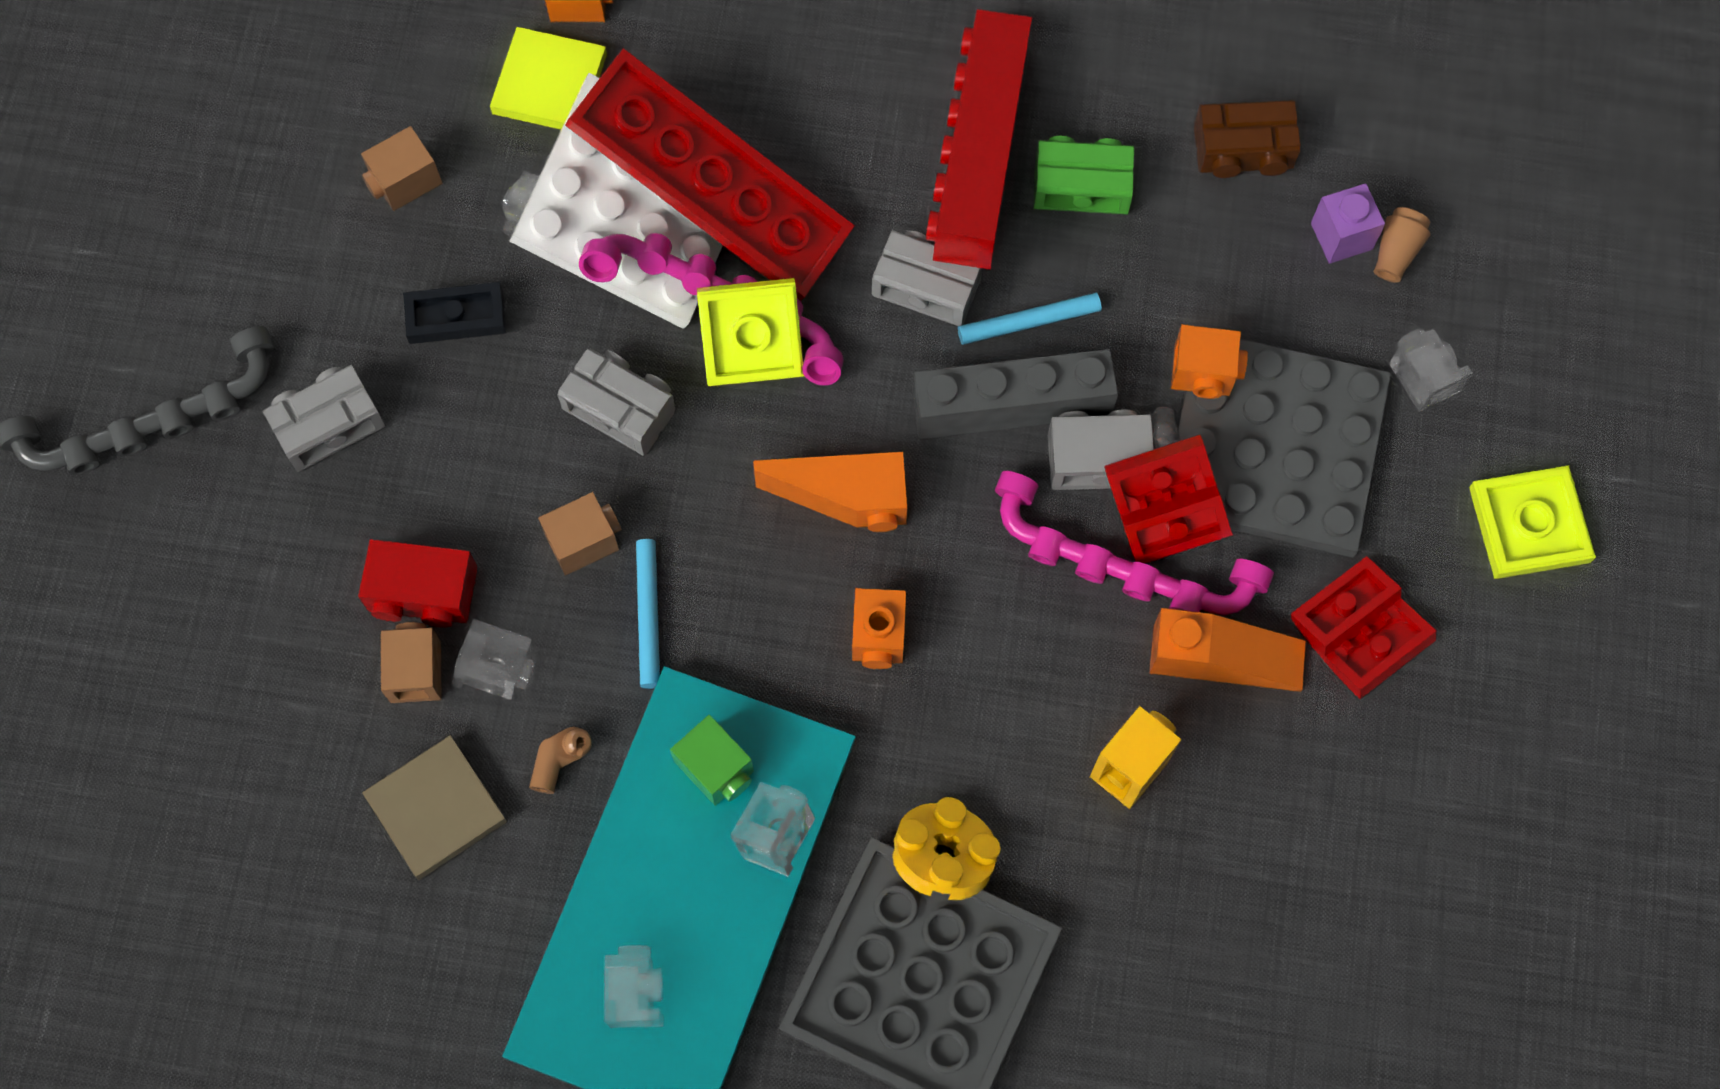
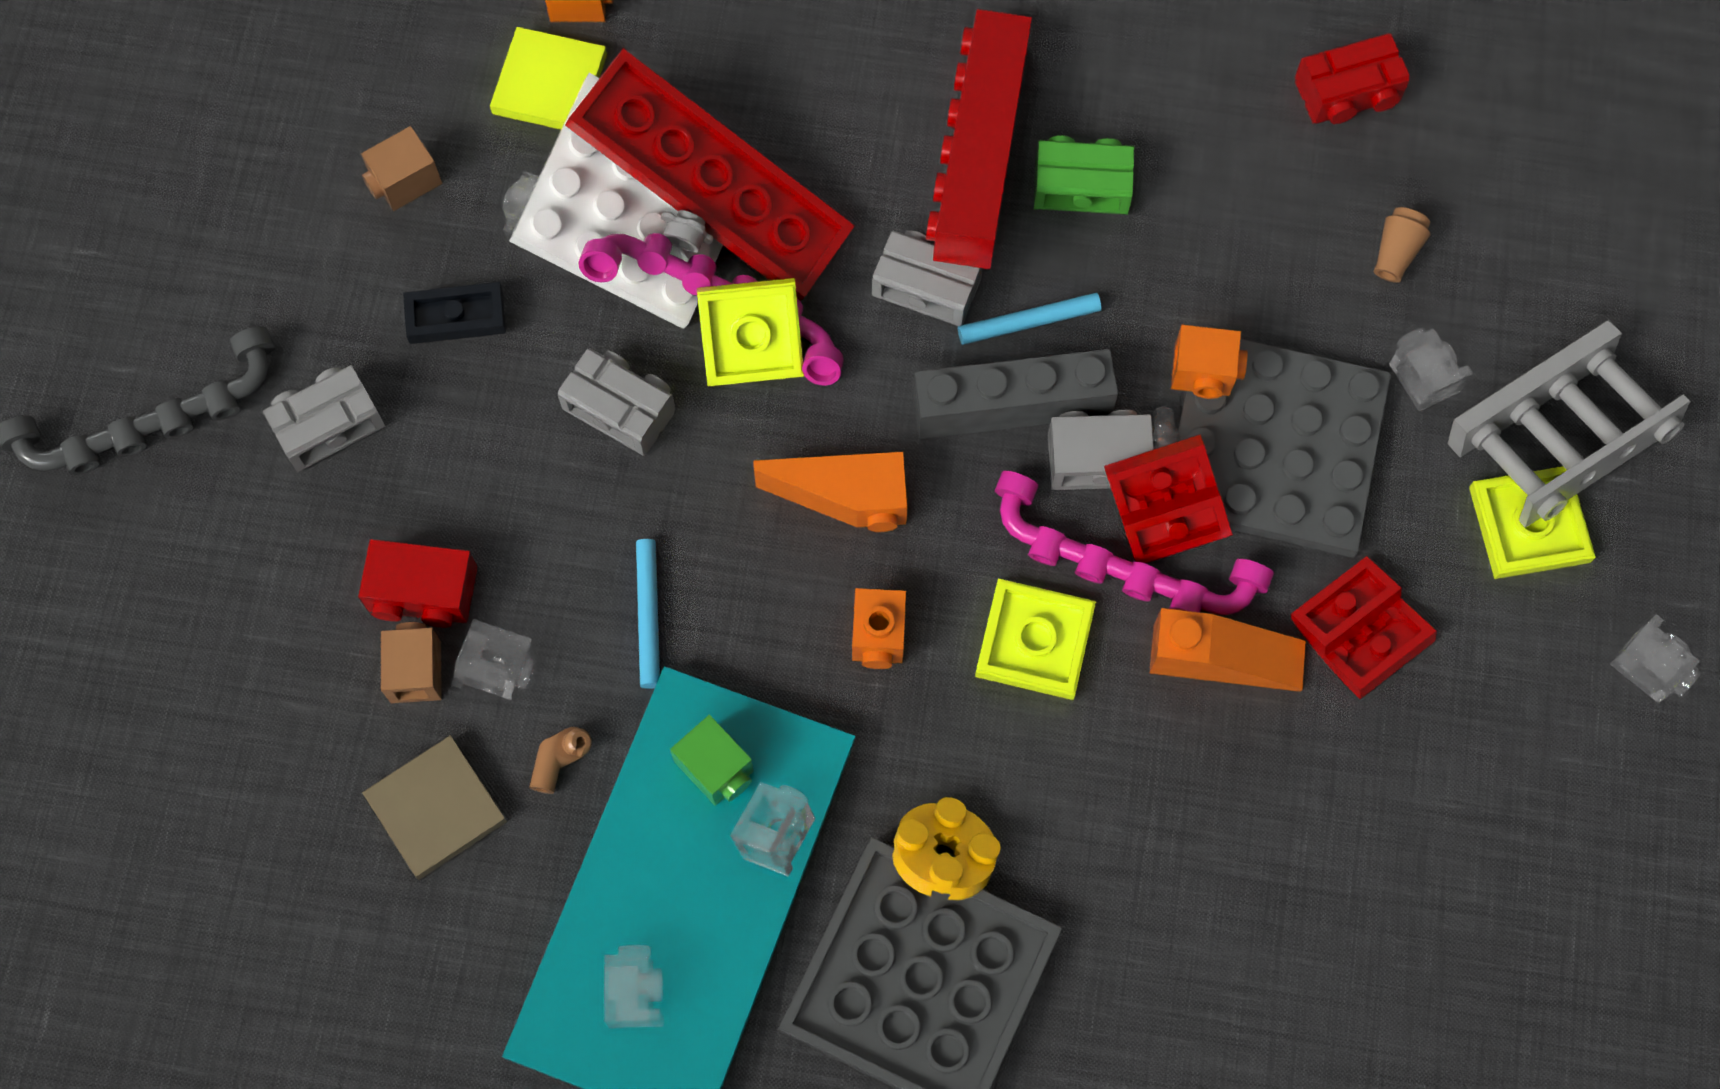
medium nougat brick [538,492,622,576] -> none
yellow brick [1090,706,1182,809] -> none
reddish brown brick [1194,100,1301,178] -> none
medium lavender brick [1311,183,1385,264] -> none
none -> light grey plate [661,210,714,252]
none -> neon yellow tile [975,578,1096,700]
none -> red brick [1295,33,1410,124]
none -> light grey fence [1448,320,1690,528]
none -> clear brick [1610,614,1701,703]

